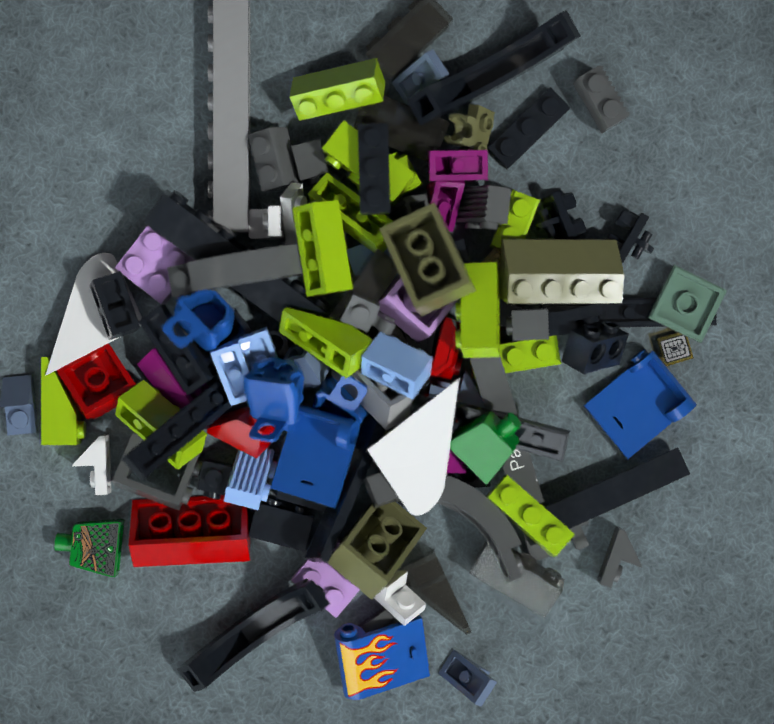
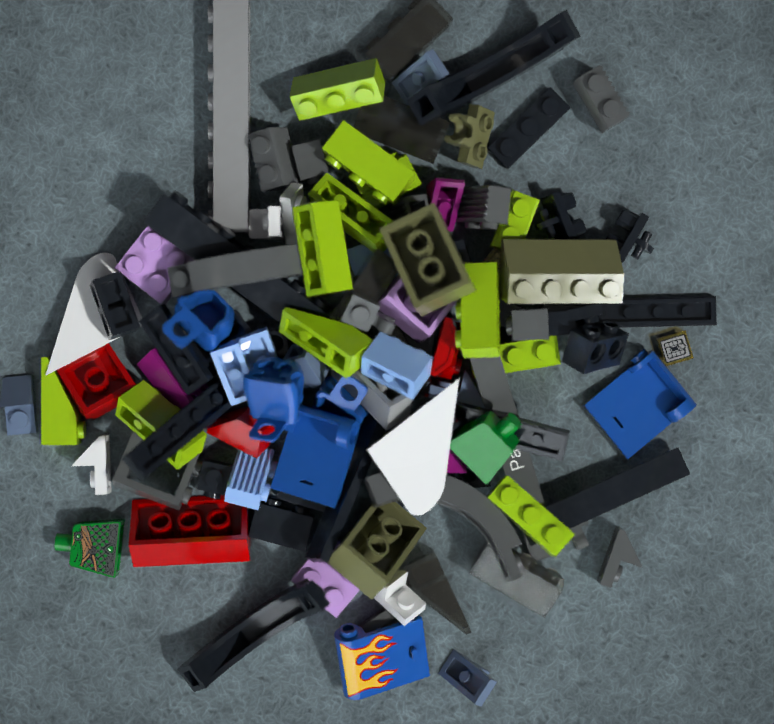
black plate [358,123,391,215] -> none
magenta slope [428,150,488,181] -> none
sand green tile [648,265,727,343] -> none

